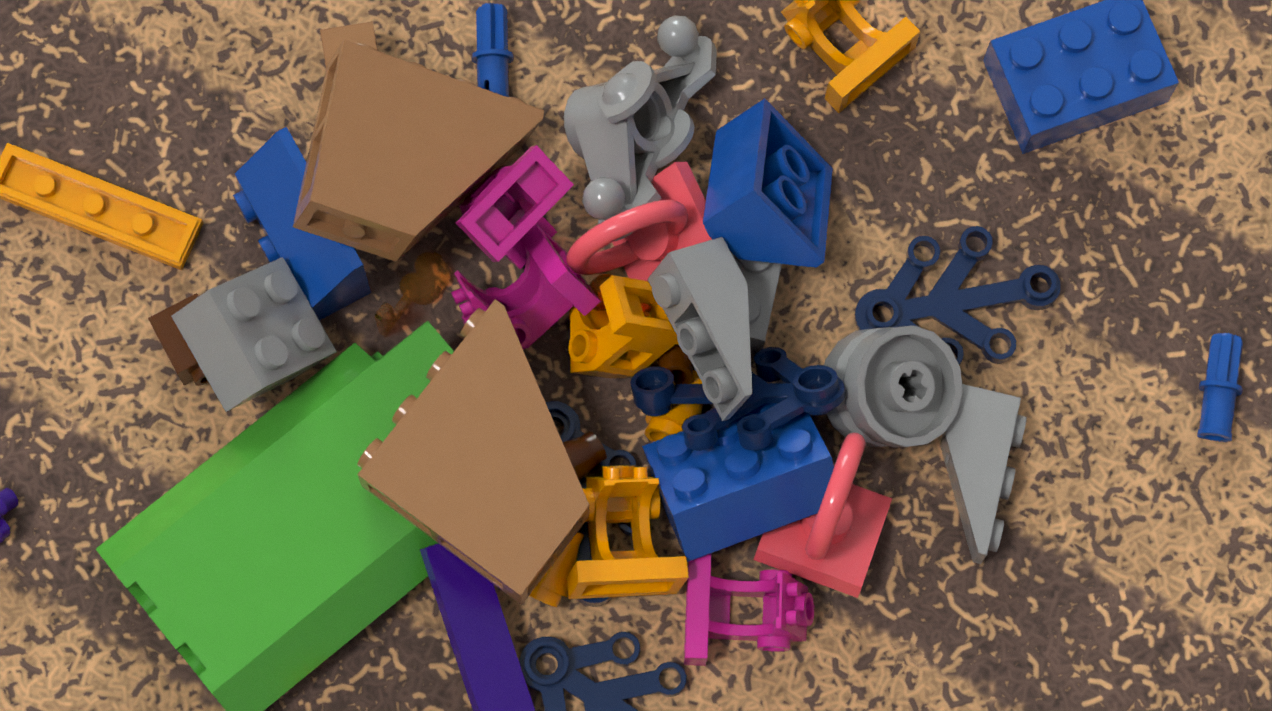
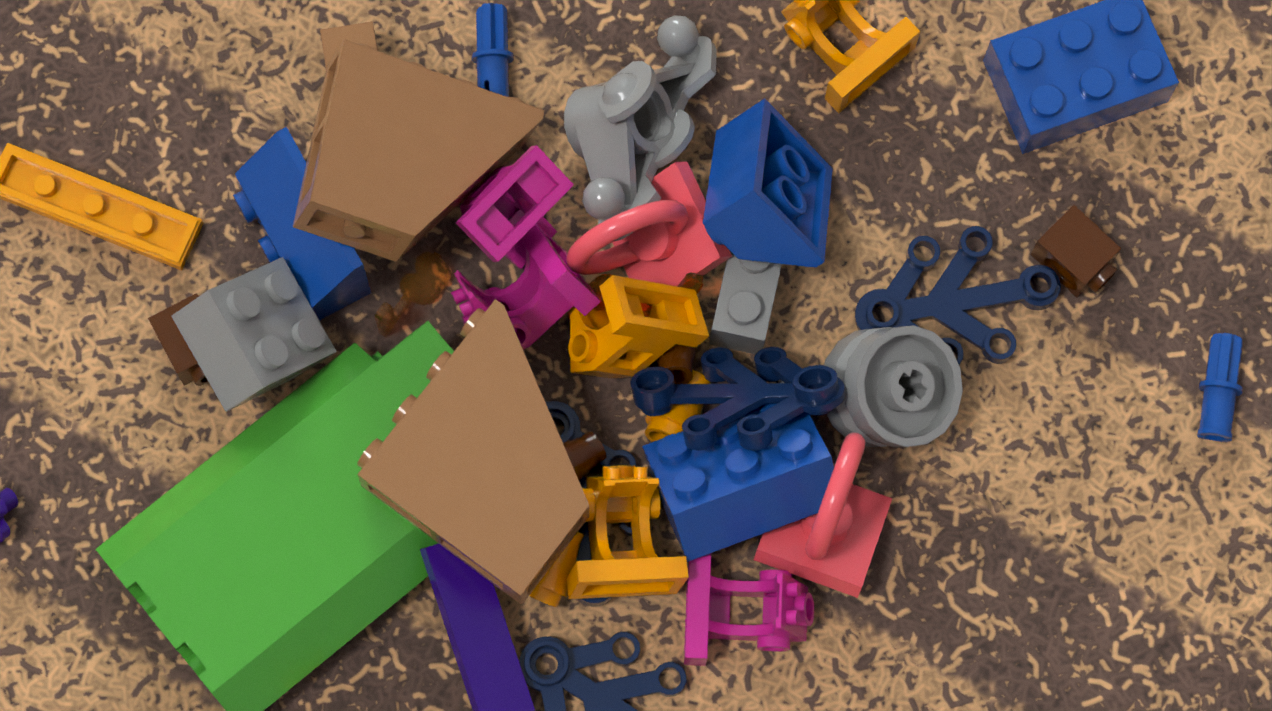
light grey slope [647,237,752,421] -> none
light grey slope [940,384,1027,564] -> none
none -> reddish brown brick [1030,205,1121,298]

